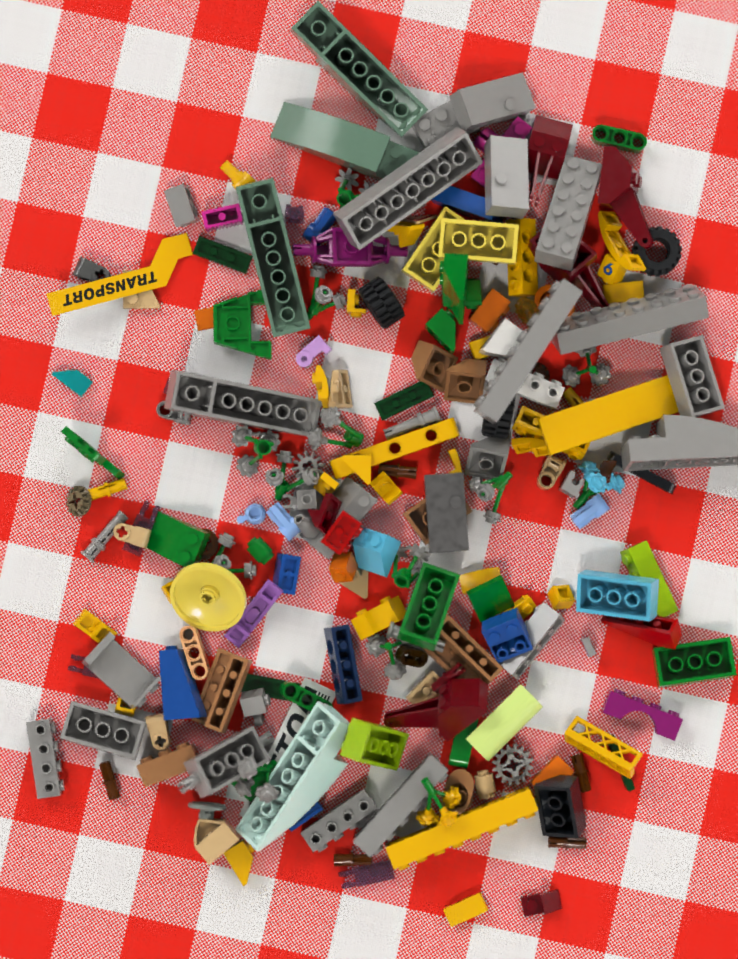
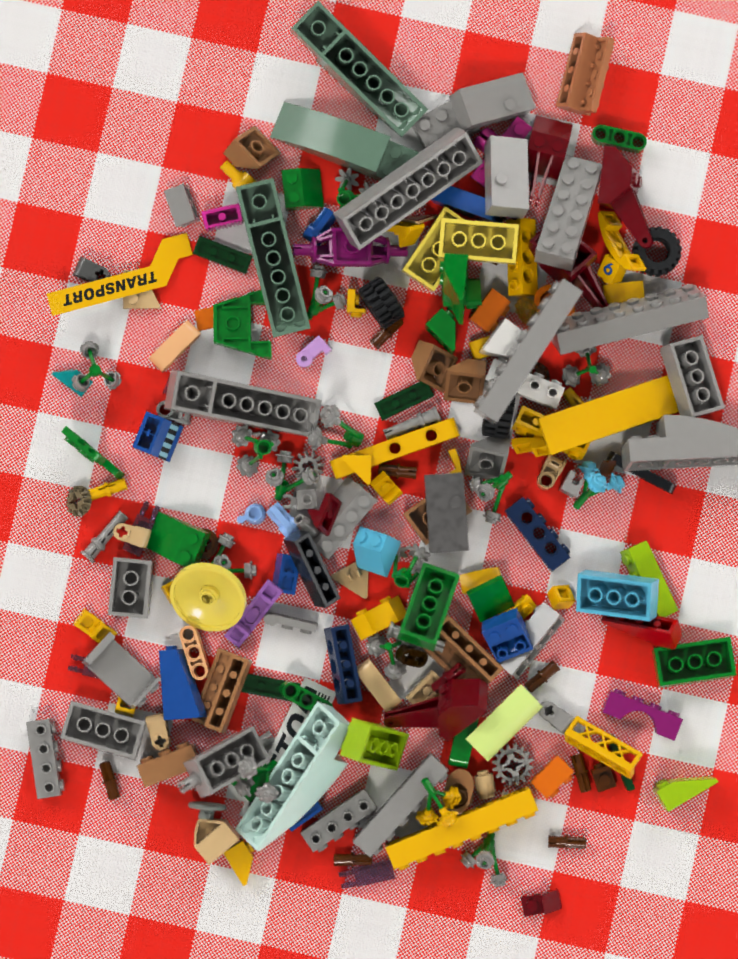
light grey brick [240,688,271,726] -> none
green brick [247,537,275,565] -> none
clear purple hinge [284,204,305,224] -> none
yellow slope [312,365,330,408] -> none
yellow bracket [313,472,339,496] -> none
red bracket [321,510,363,555] -> none
tan wing [328,370,353,409] -> none
orange brick [328,552,358,583] -> none
yellow slope [443,892,489,927] -> none
black slope [534,775,587,838] -> none
light blue piece [570,493,610,529] -> none
light grey tile [580,637,596,657] -> none
none -> light grey plant [71,341,122,392]
none -> light grey brick [108,557,154,619]
none -> blue slope [132,411,184,462]
none -> light nougat beam [149,320,201,373]
none -> medium nougat slope [223,126,281,169]
none -> light grey hinge [263,612,318,634]
none -> green slope [281,168,324,211]
none -> black brick [283,530,341,608]
none -> tan beam [357,658,403,712]
none -> reddish brown axle [370,319,404,349]
none -> light grey plant [460,833,508,887]
none -> dark blue brick [504,497,571,572]
none -> reddish brown axle [525,660,560,692]
none -> light grey piece [538,701,575,734]
none -> nougat brick [556,33,615,116]
none -> reddish brown bracket [590,763,617,792]
none -> lime slope [653,776,718,812]

